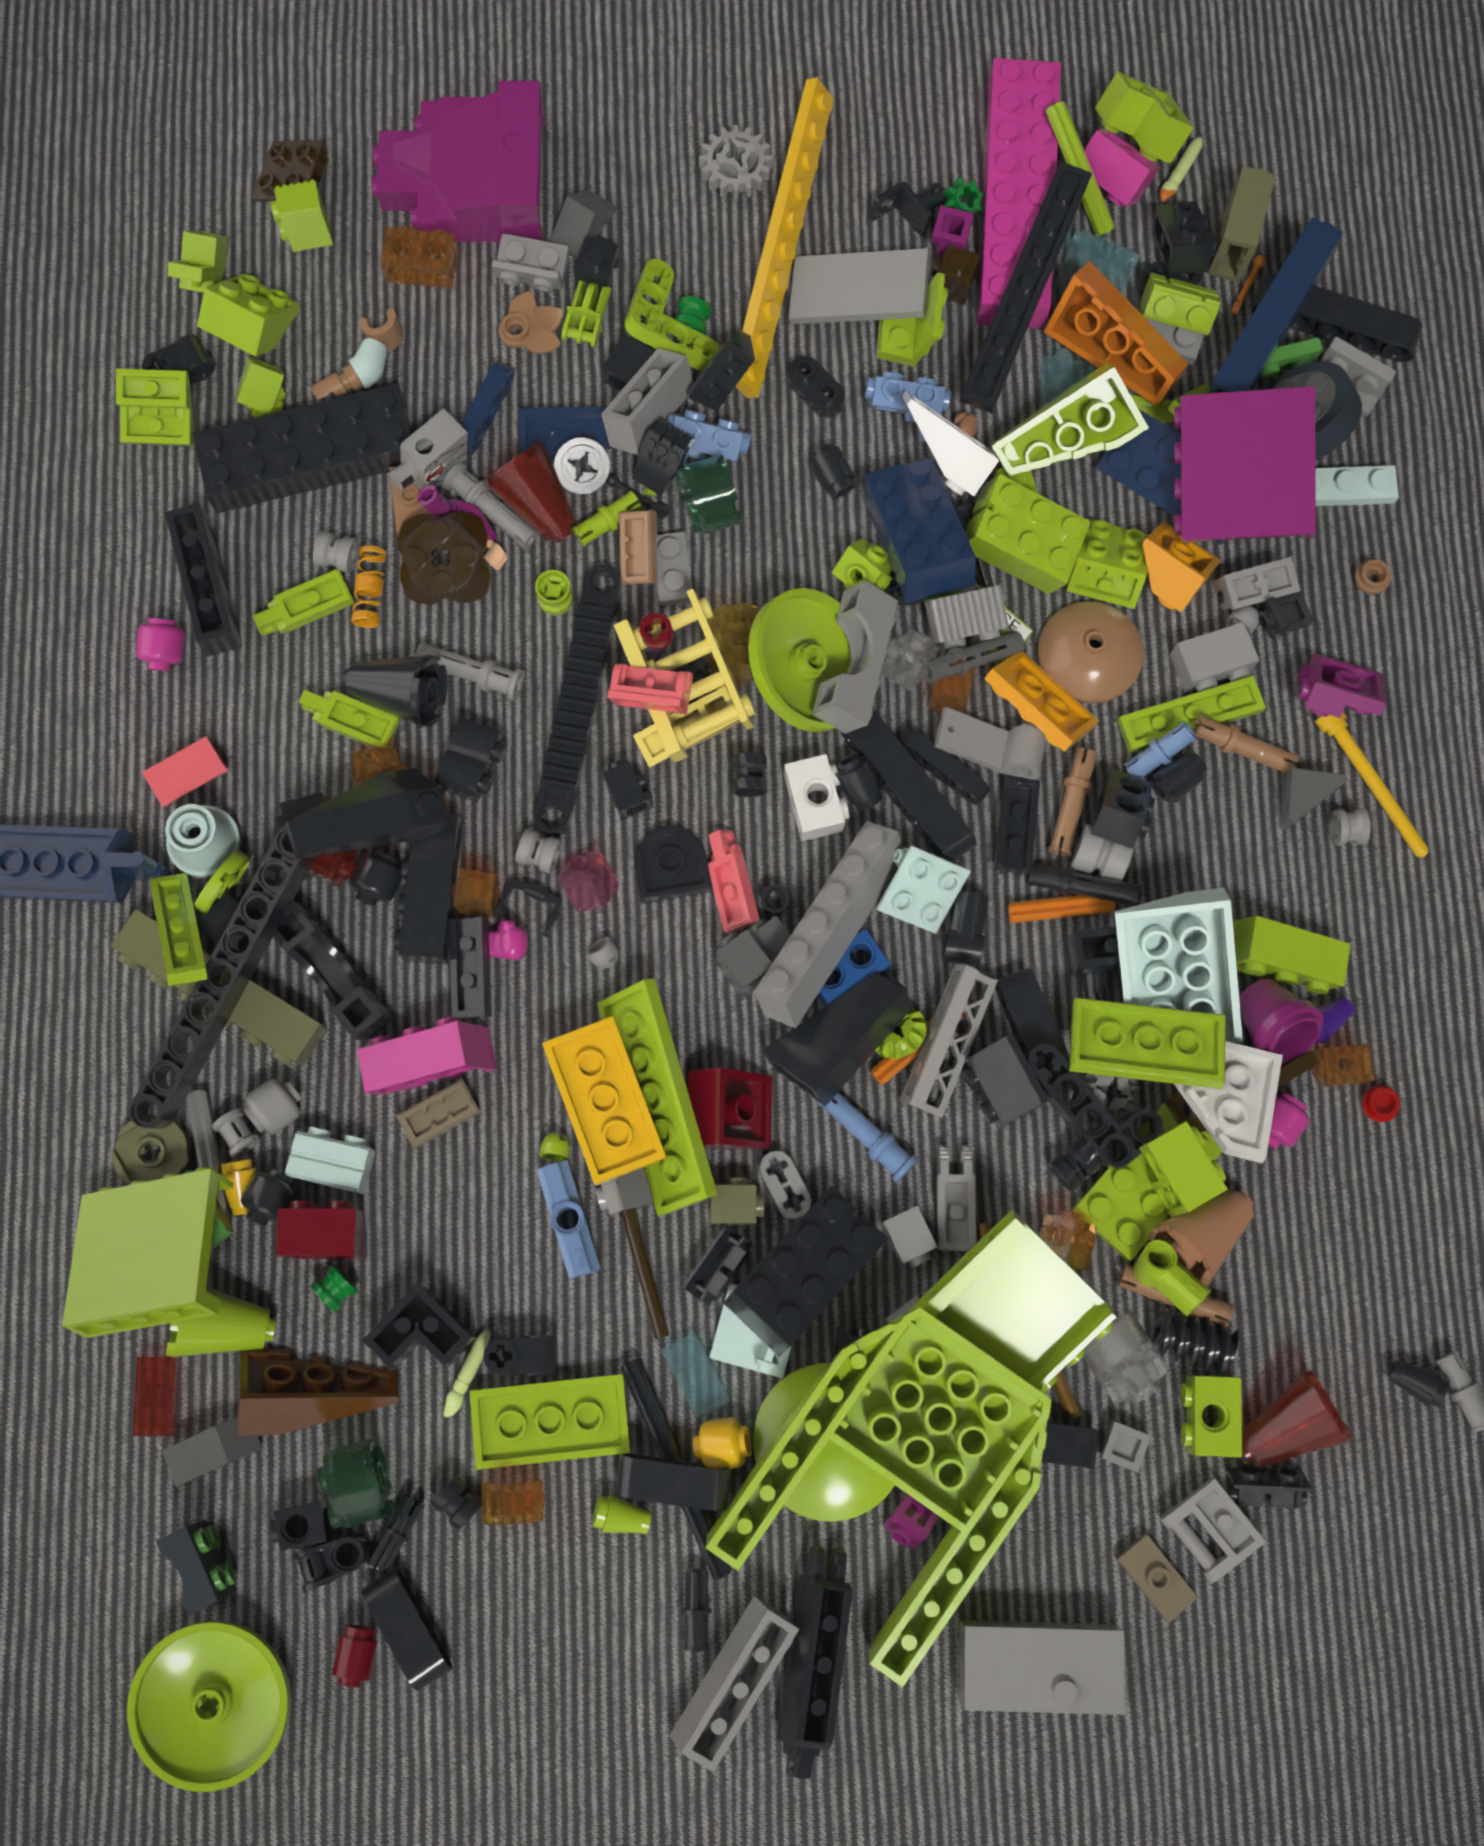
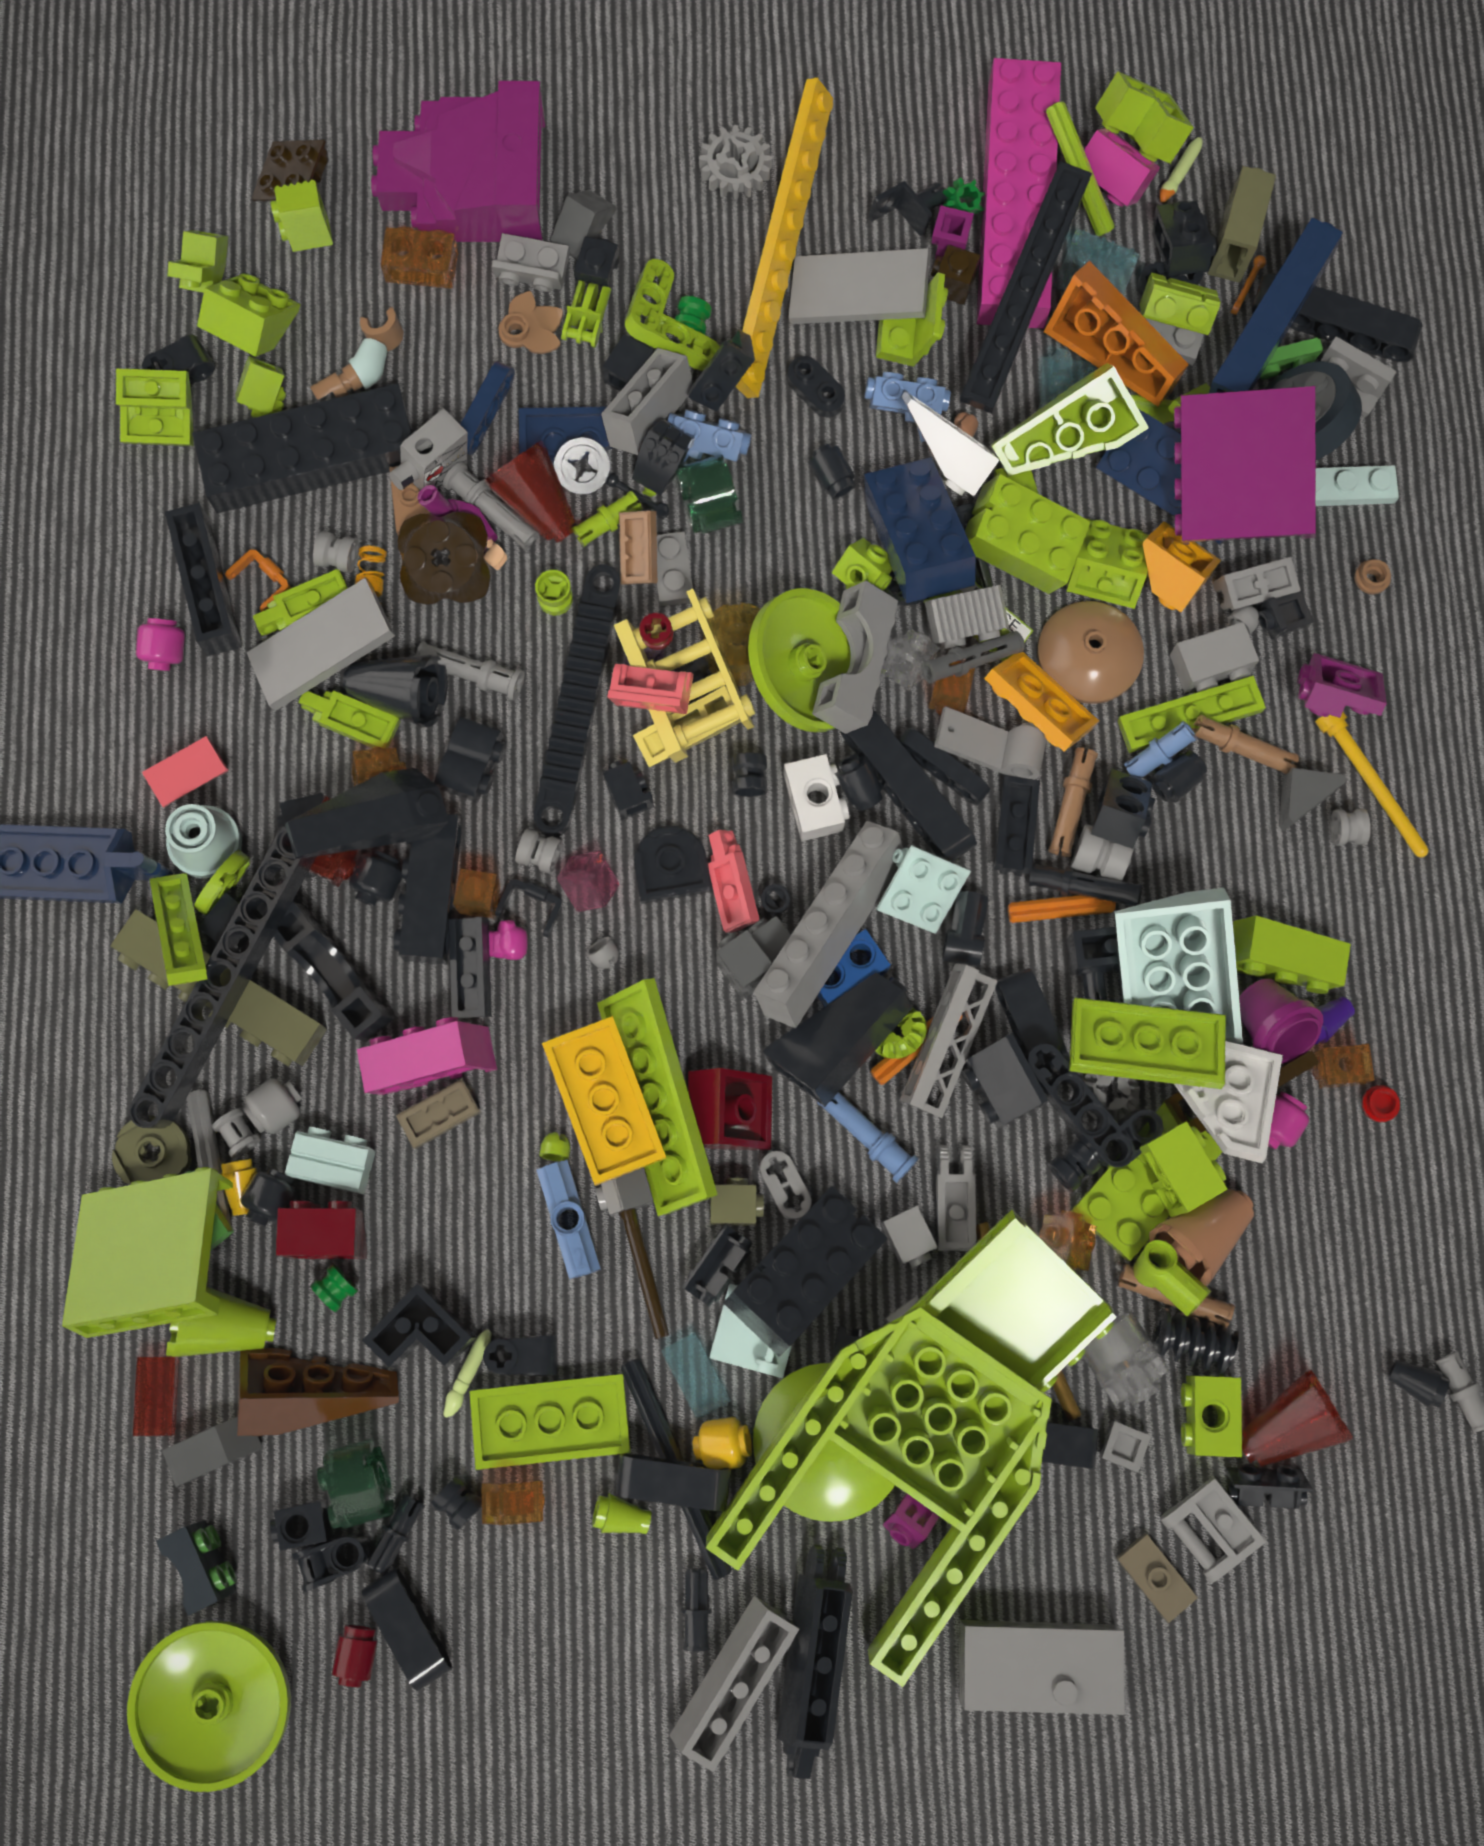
none -> orange piece [225,550,291,612]
none -> light grey tile [246,578,395,711]

